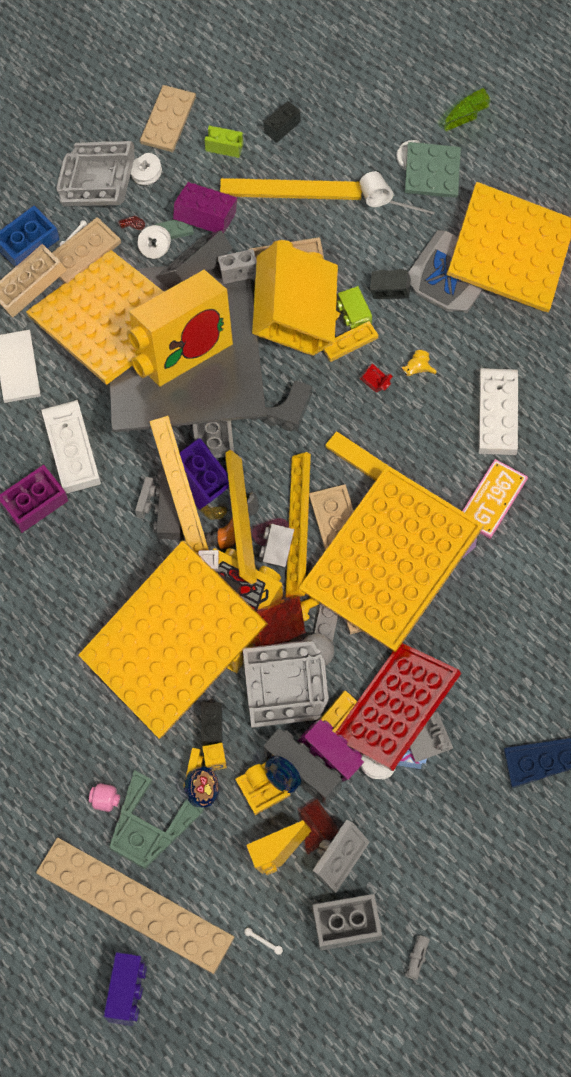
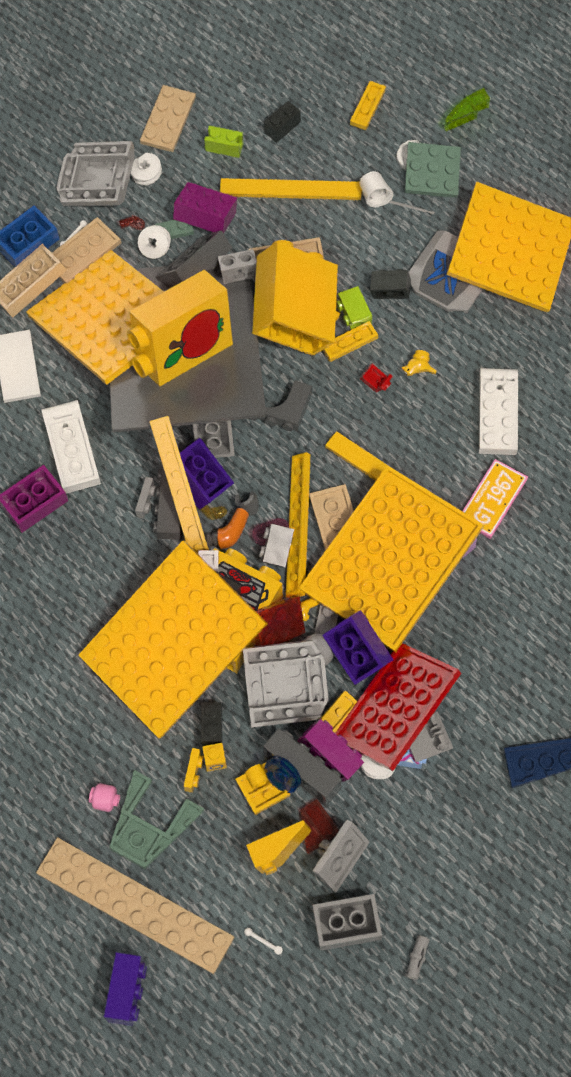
tile [184,767,219,808] -> none
yellow tile [225,450,257,584] -> none
none -> dark purple brick [322,610,393,685]
none -> yellow plate [350,81,386,130]

